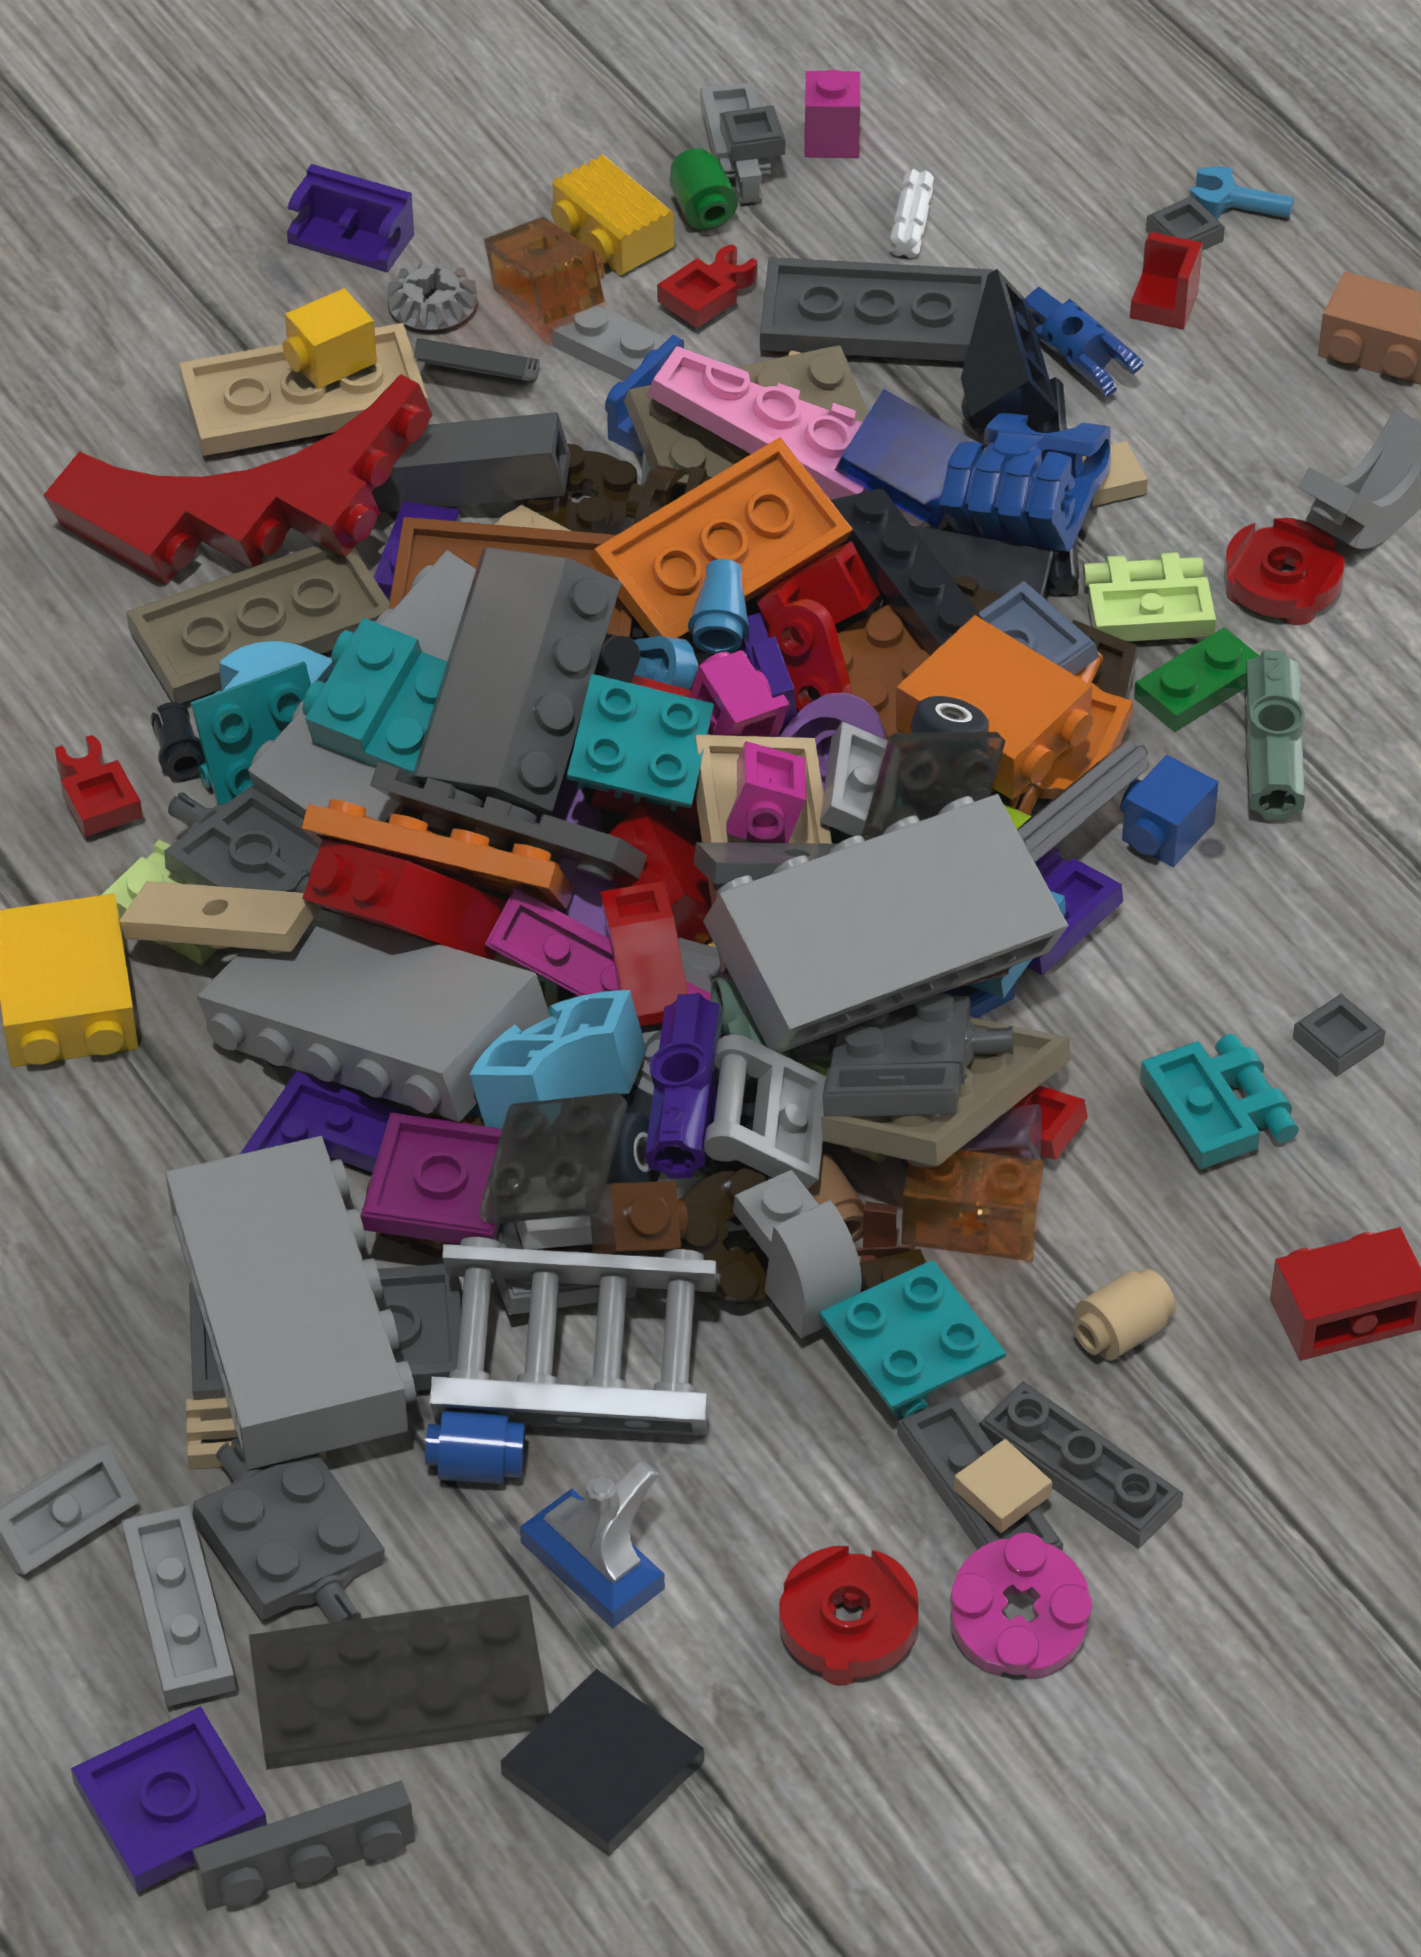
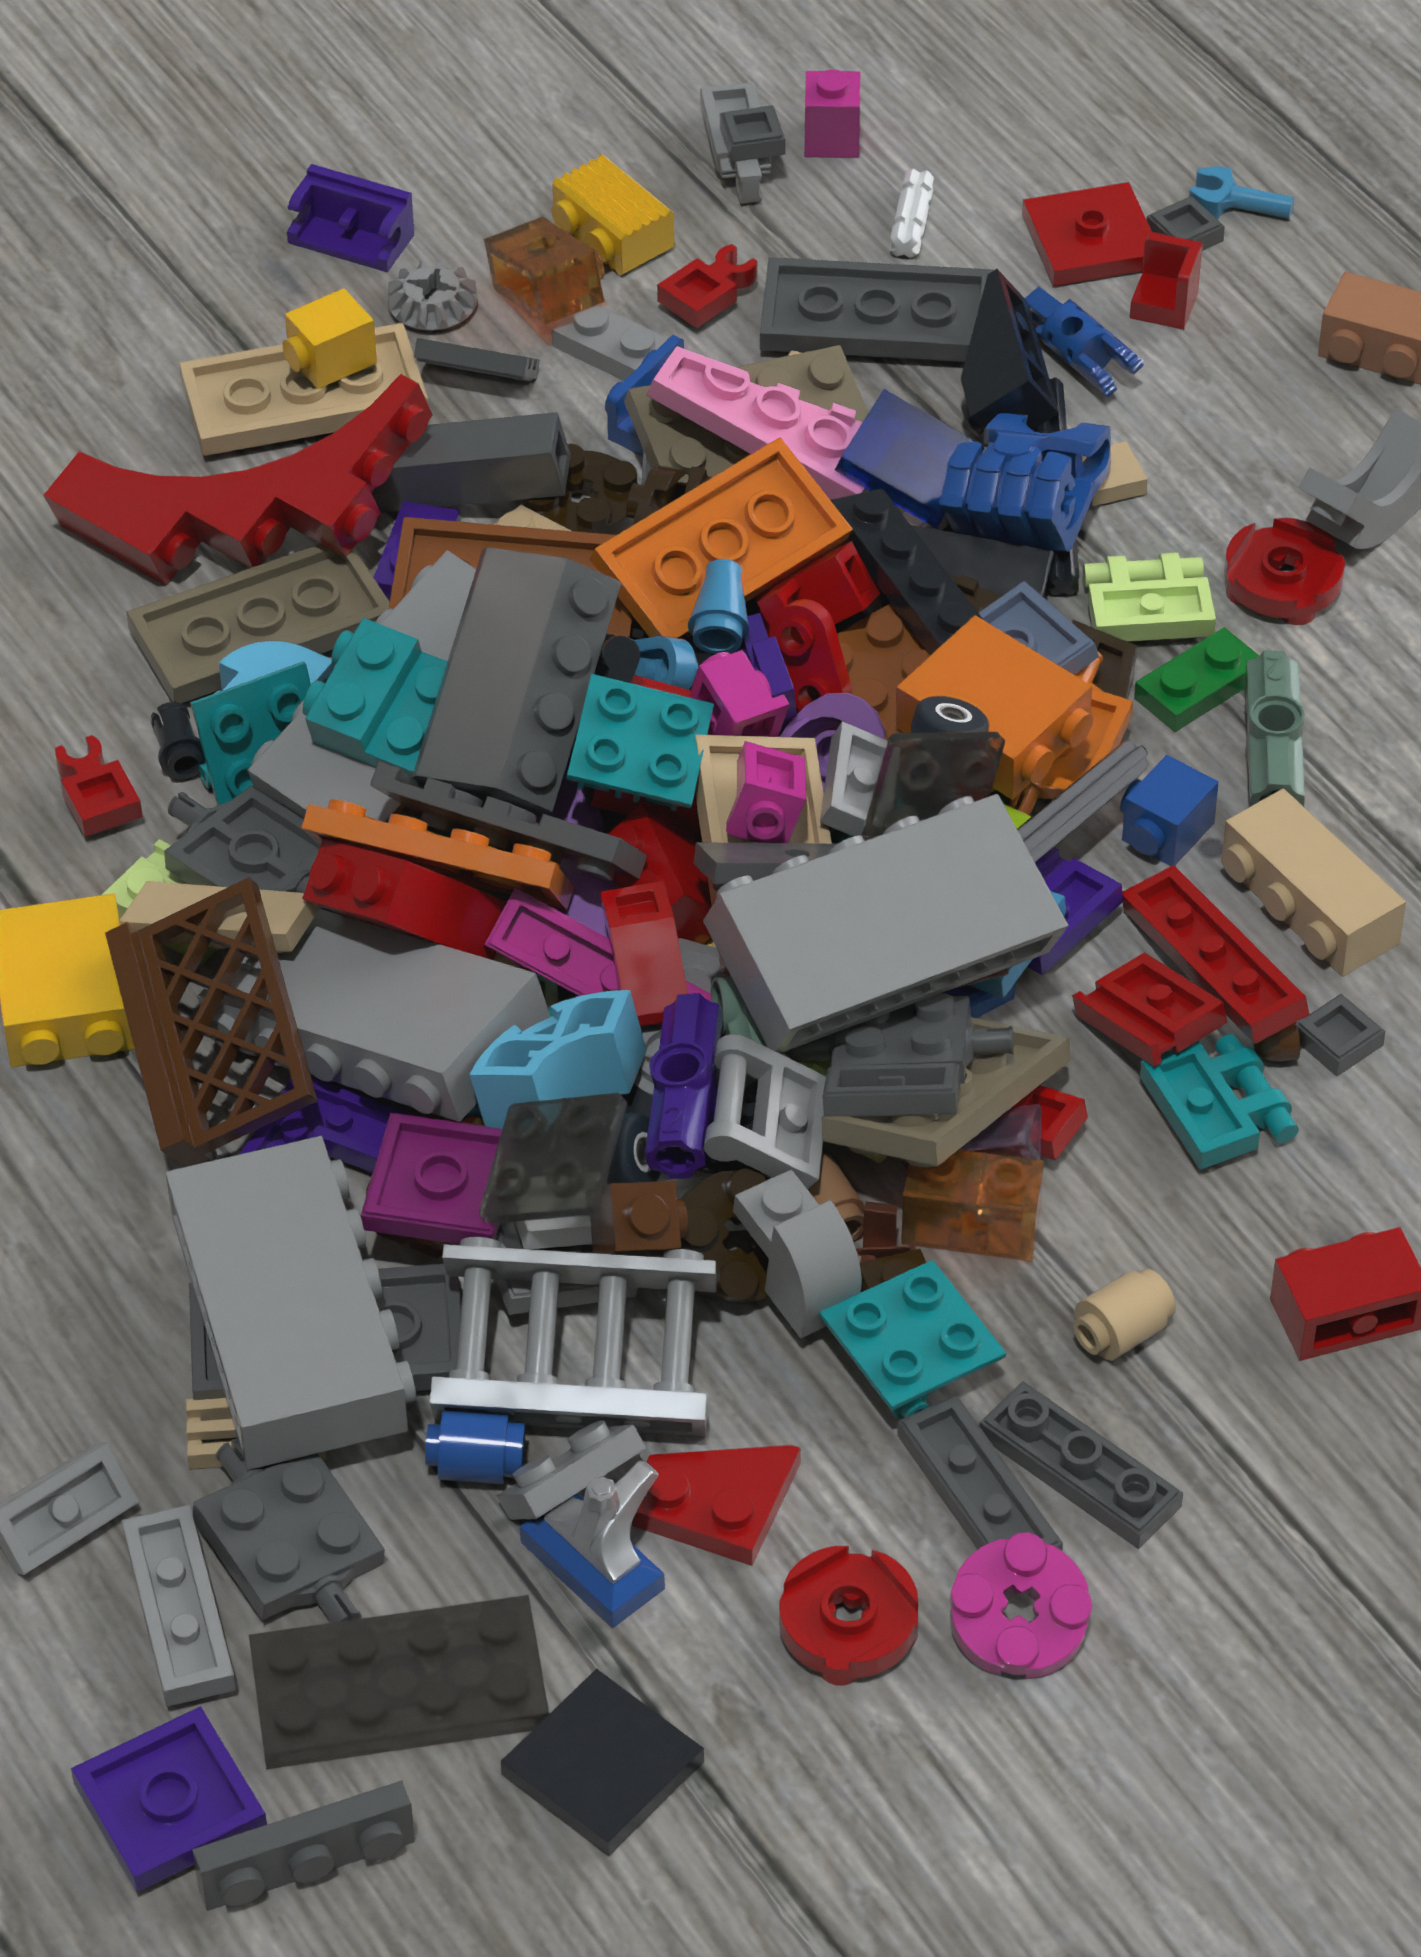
green brick [669,148,738,230] -> none
tan tile [953,1439,1053,1533] -> none
none -> reddish brown fence [105,877,318,1167]
none -> light grey plate [497,1420,646,1520]
none -> red wing [631,1445,801,1566]
none -> red plate [1022,182,1152,286]
none -> red plate [1072,952,1228,1067]
none -> red plate [1123,865,1310,1044]
none -> tan brick [1221,788,1406,977]
none -> reddish brown hinge [1253,1022,1300,1062]

